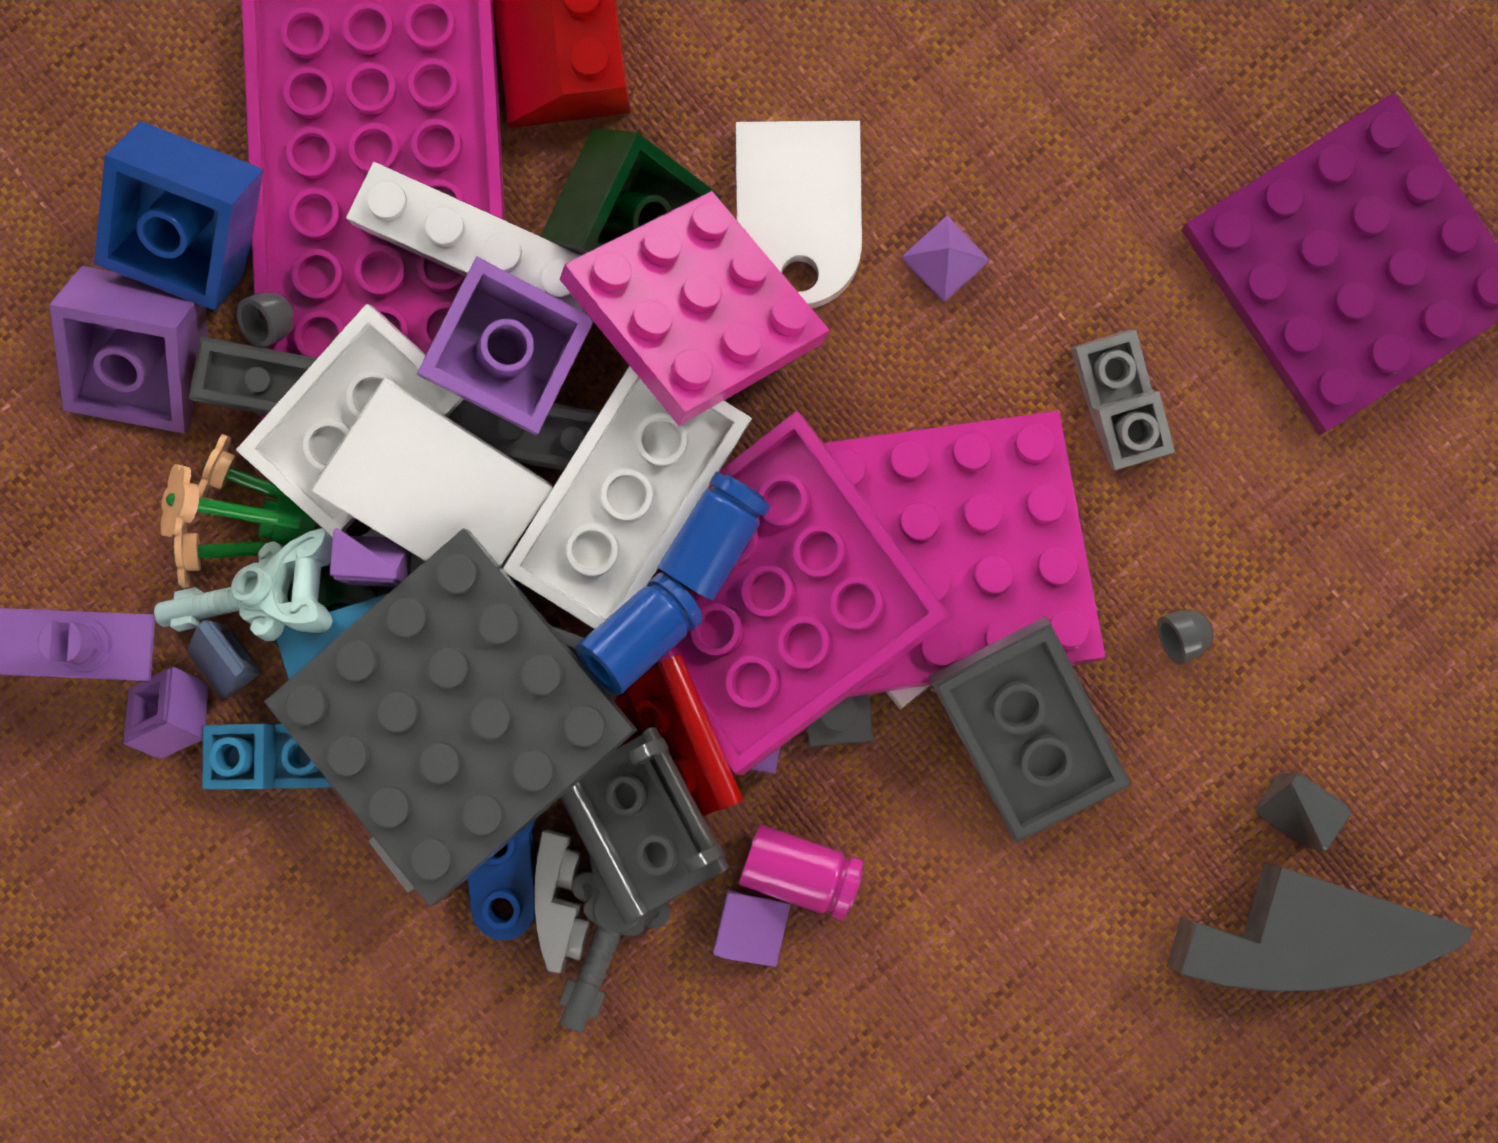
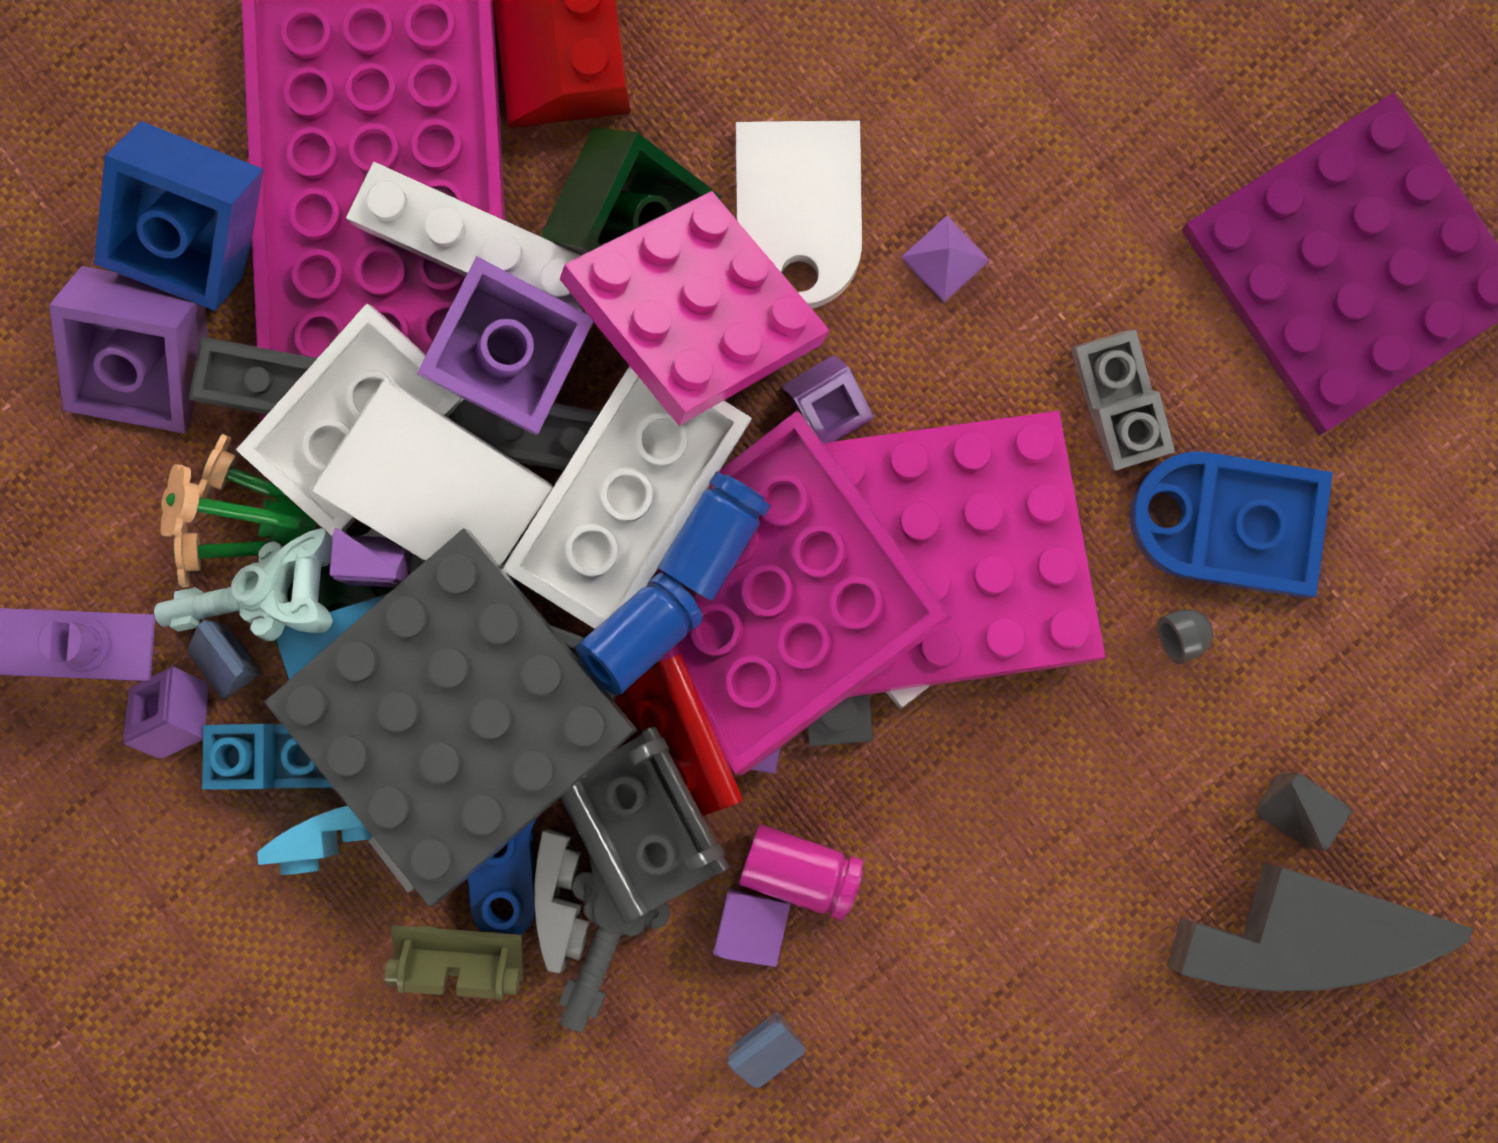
dark grey hinge [237,292,294,348] -> none
dark grey tile [928,616,1131,843] -> none
none -> medium azure slope [257,806,373,875]
none -> olive hinge [385,925,524,1001]
none -> sand blue slope [727,1012,805,1088]
none -> medium lavender slope [783,356,874,443]
none -> blue tile [1130,452,1333,599]

